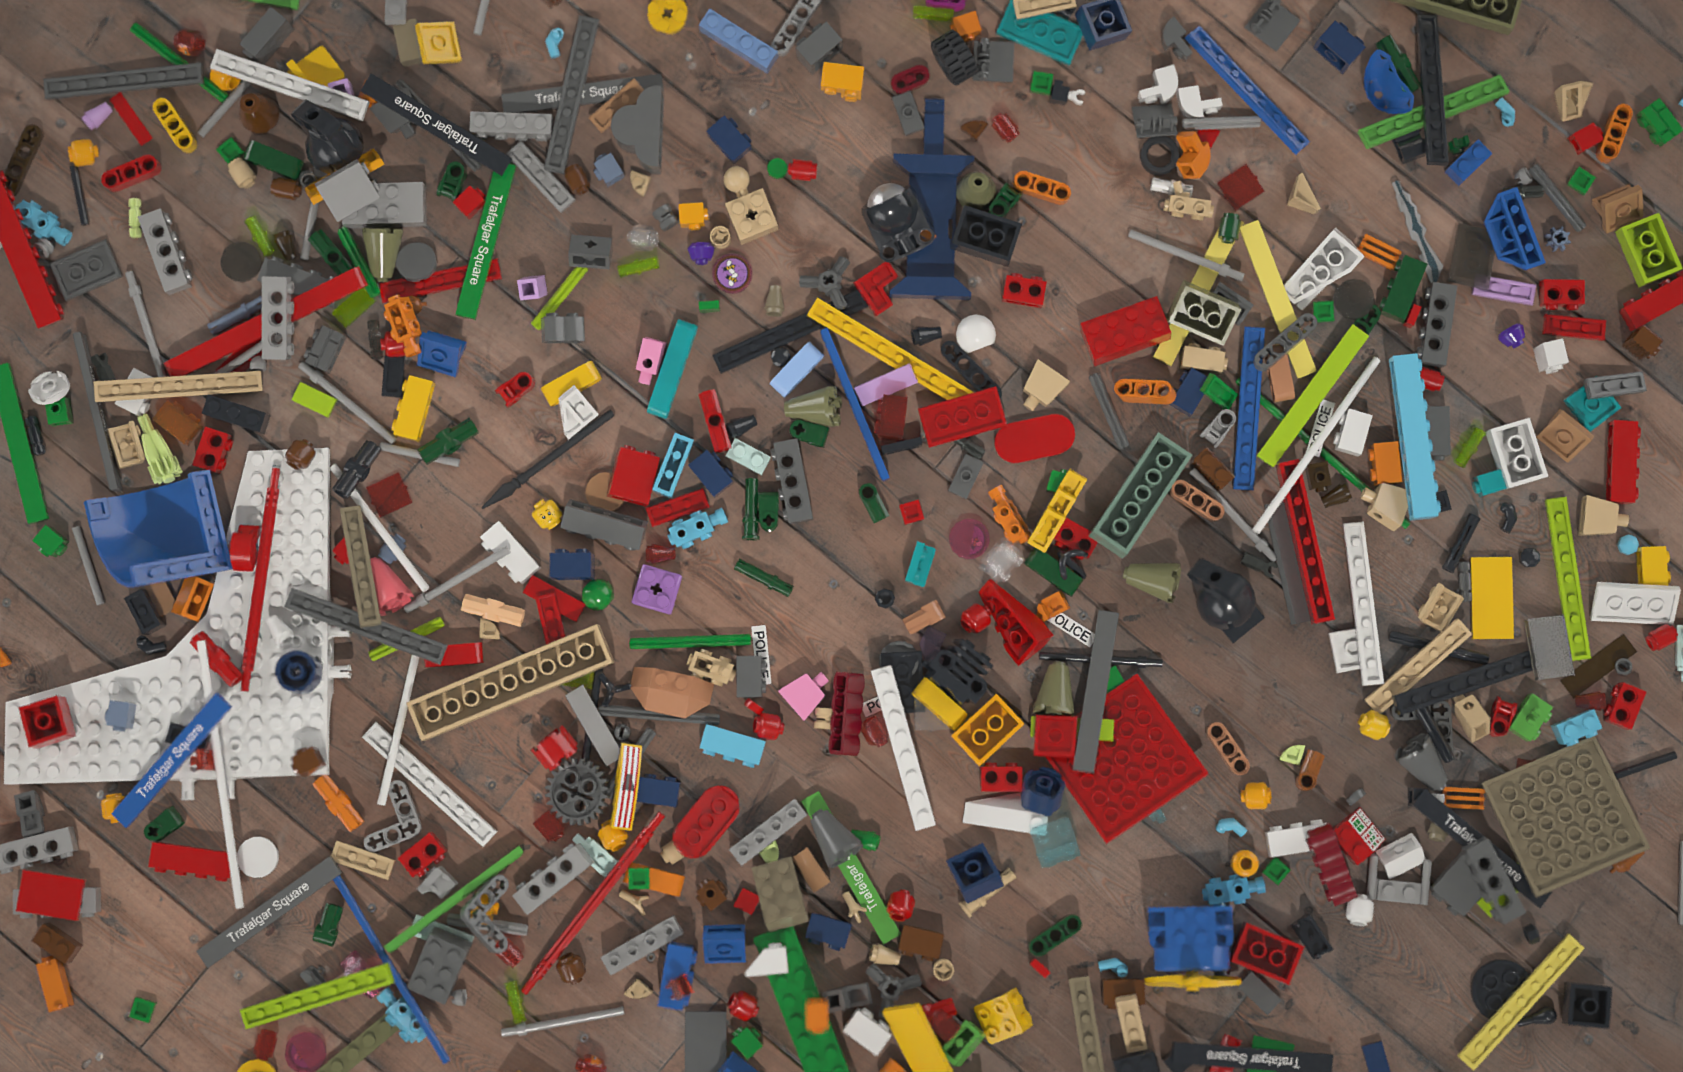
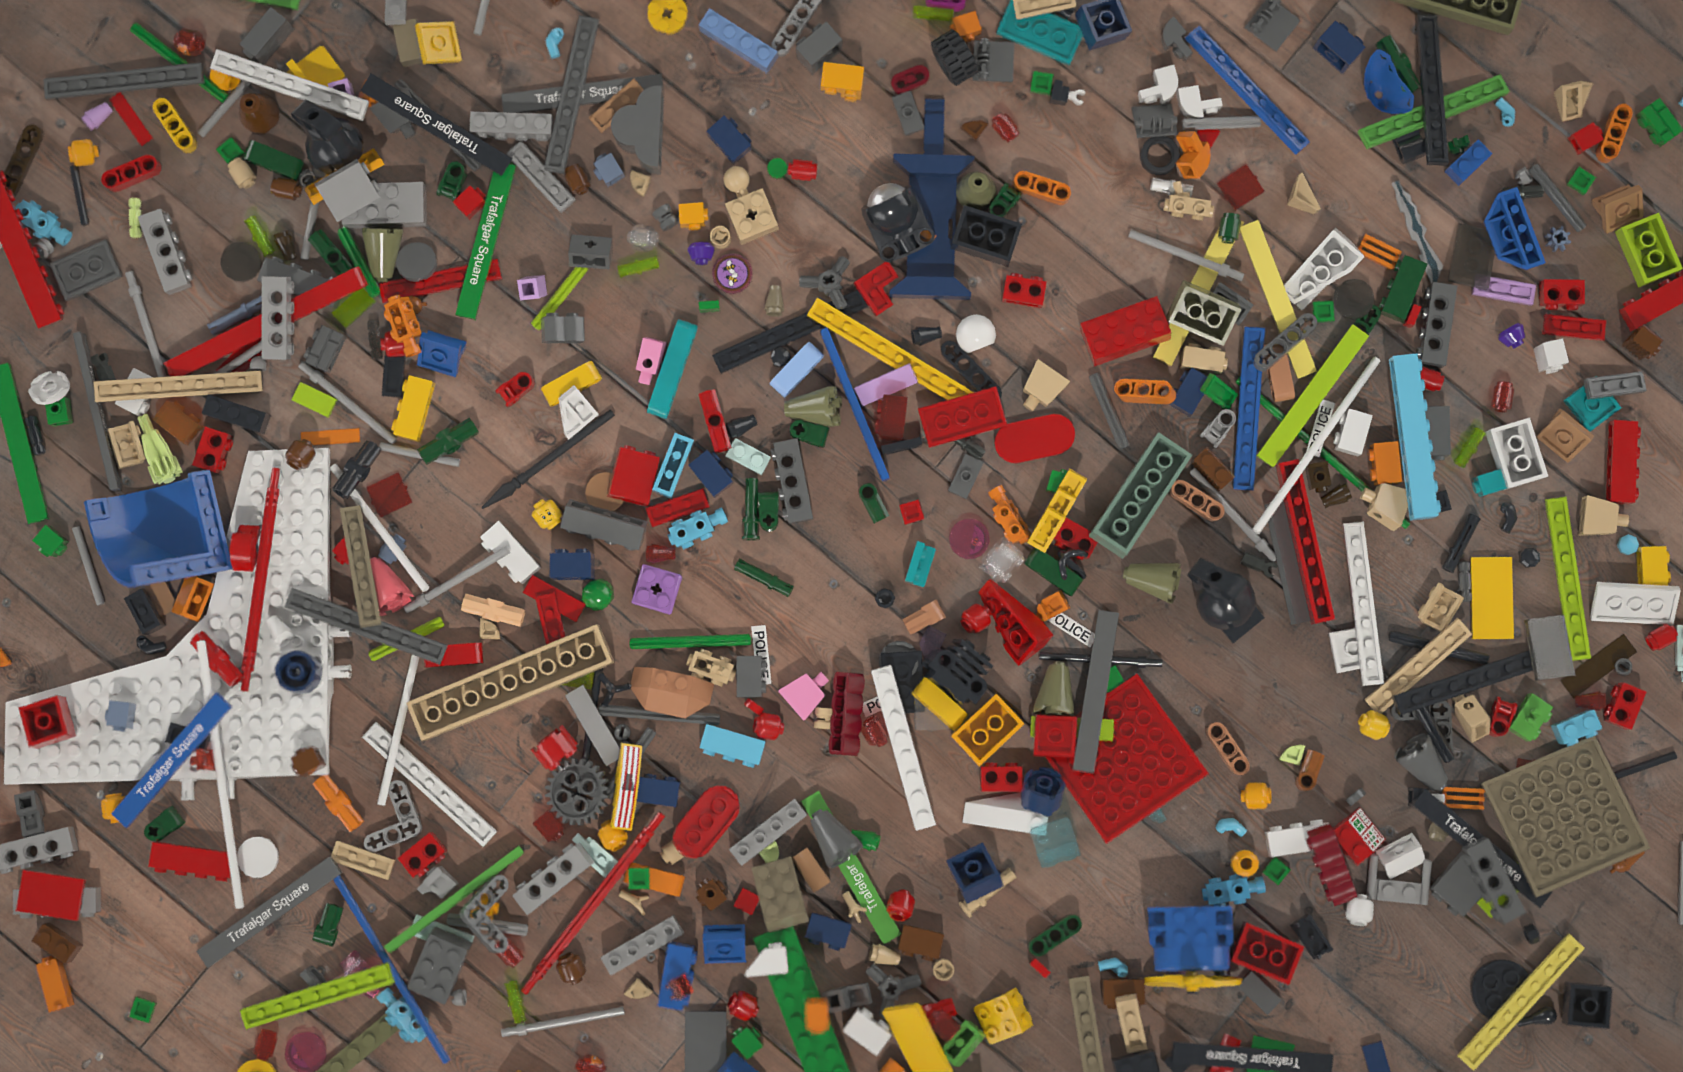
none -> orange sticker [301,428,360,445]
none -> clear red brick [1491,381,1515,413]

